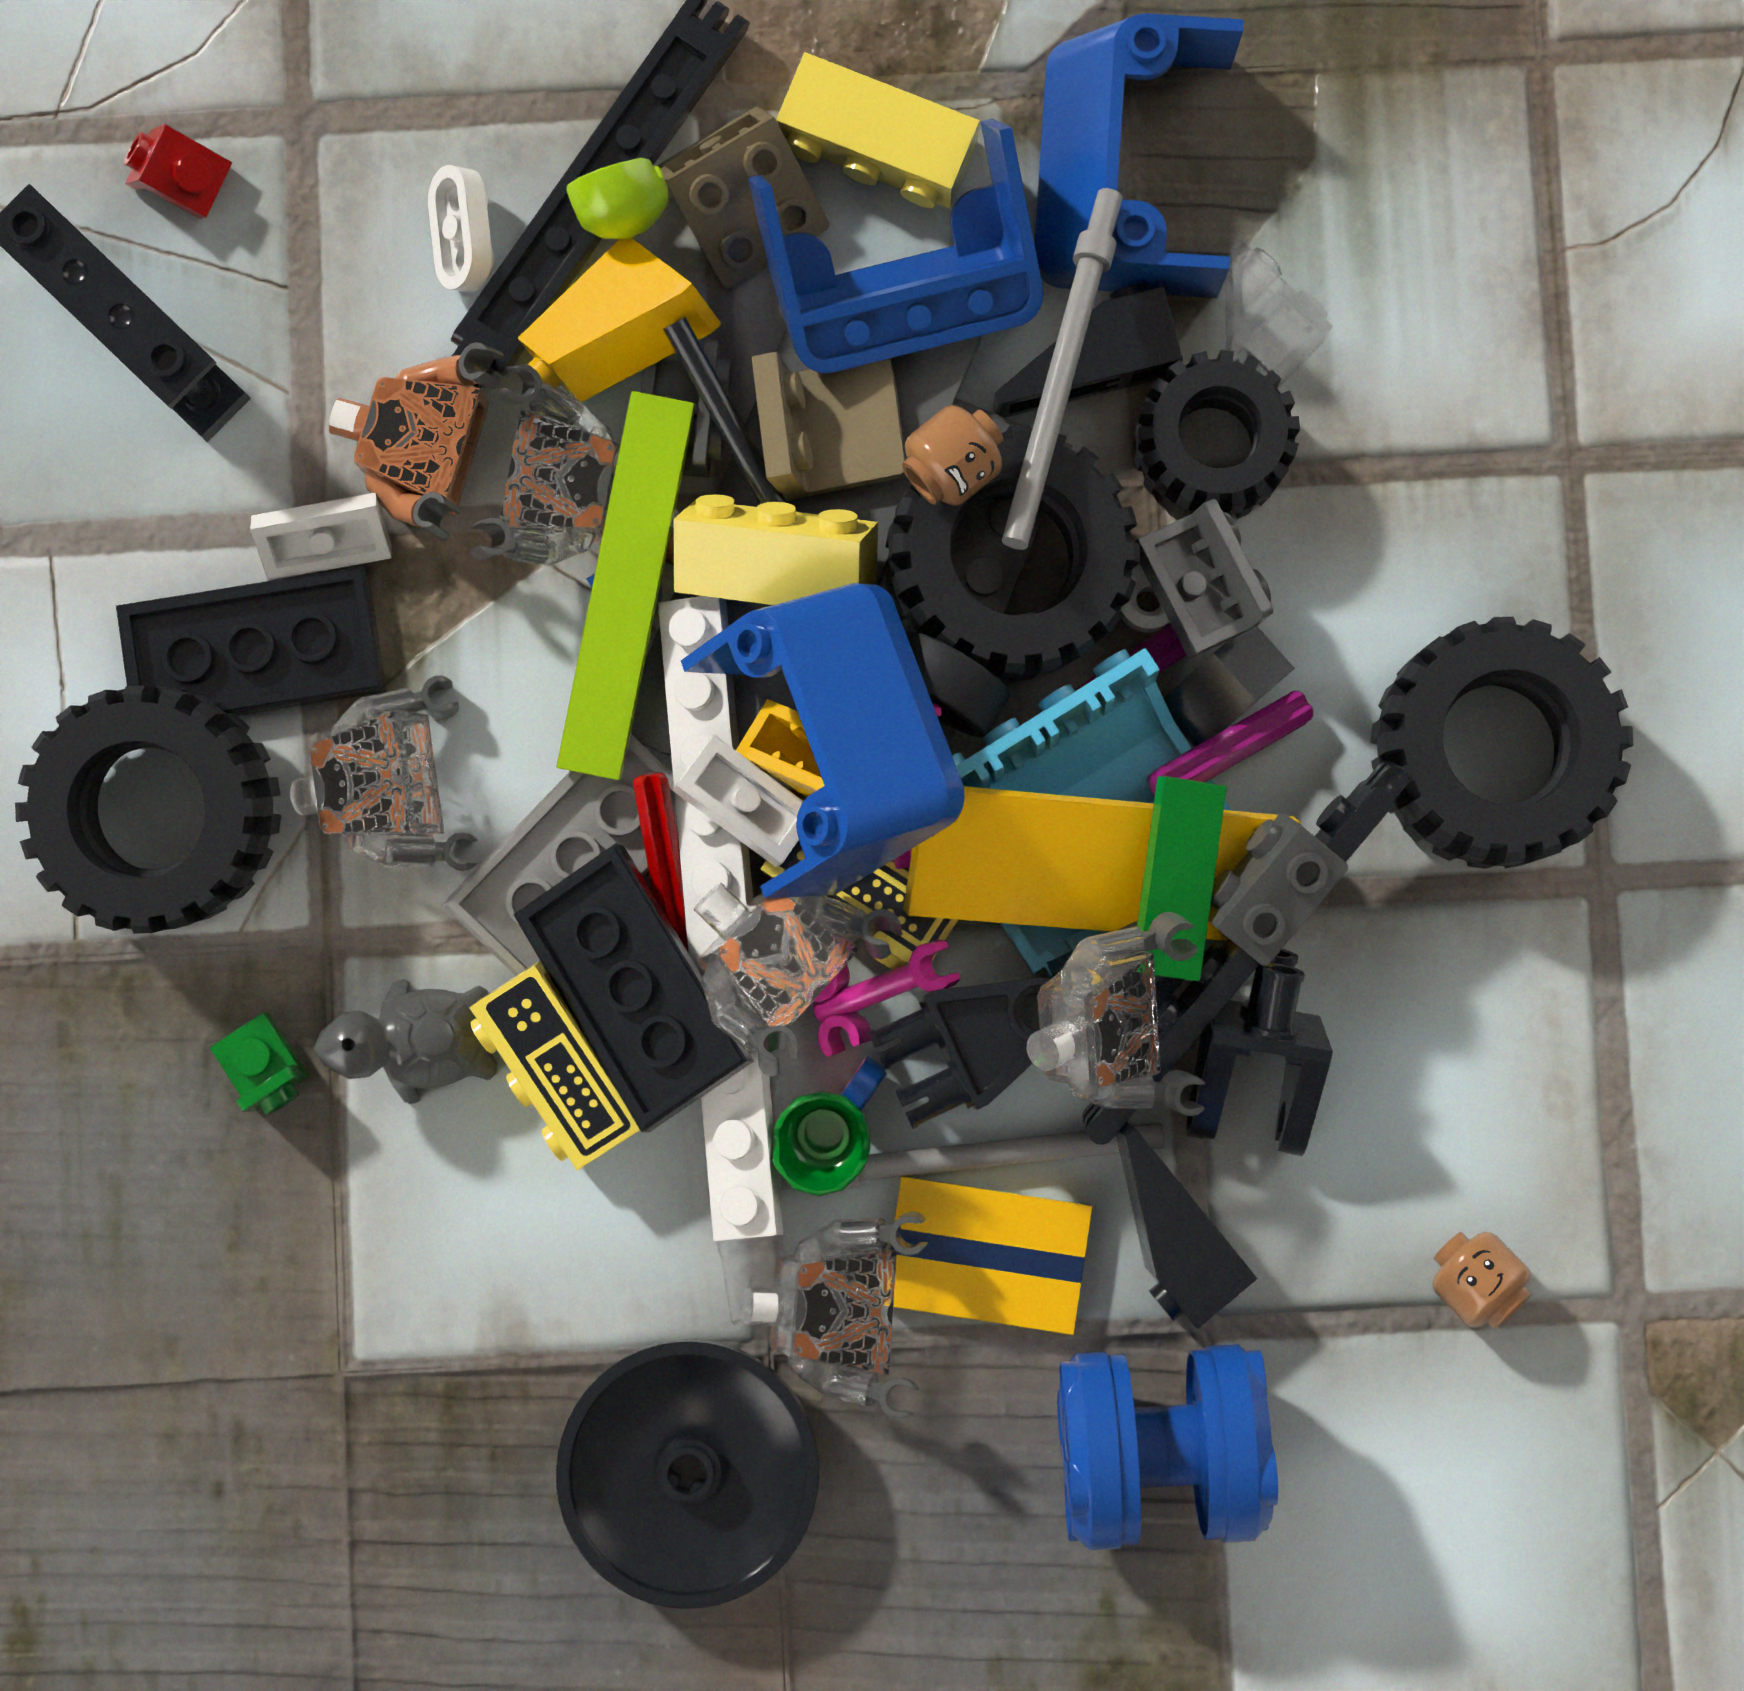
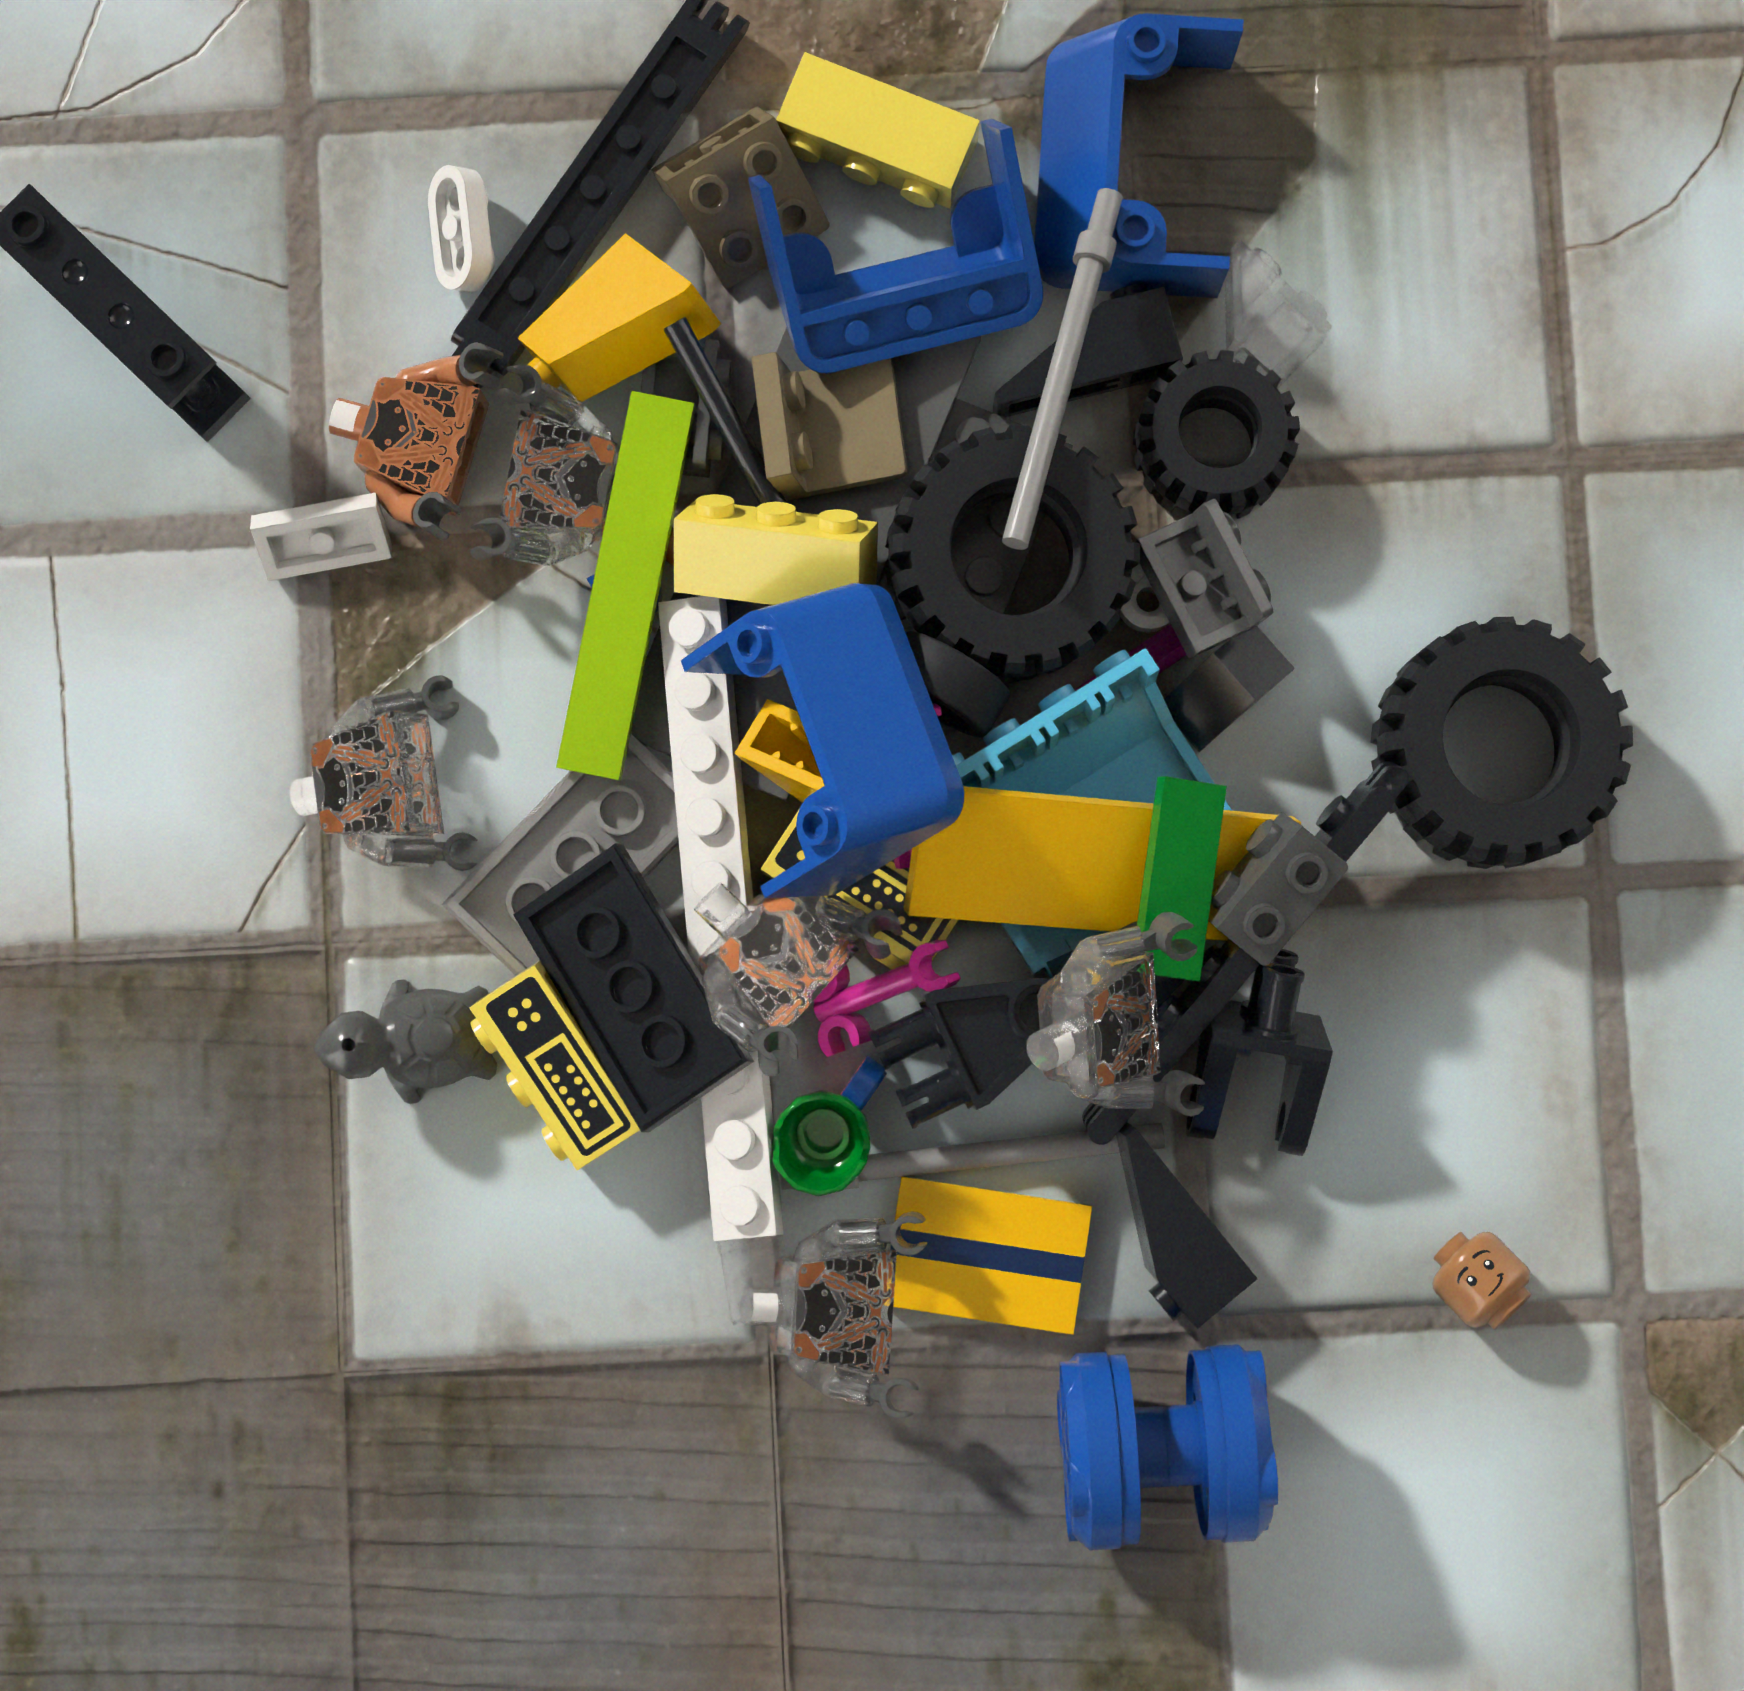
black tyre [15,686,281,934] -> none
black tile [116,566,387,716] -> none
red bracket [124,124,233,219] -> none
green bracket [210,1012,310,1115] -> none
black dish [556,1339,820,1609] -> none
lime hair [567,158,669,239] -> none
red axle [633,772,688,951] -> none
white plate [672,735,804,867] -> none
medium nougat head [902,405,1004,506] -> none
magenta axle [1146,691,1314,798] -> none

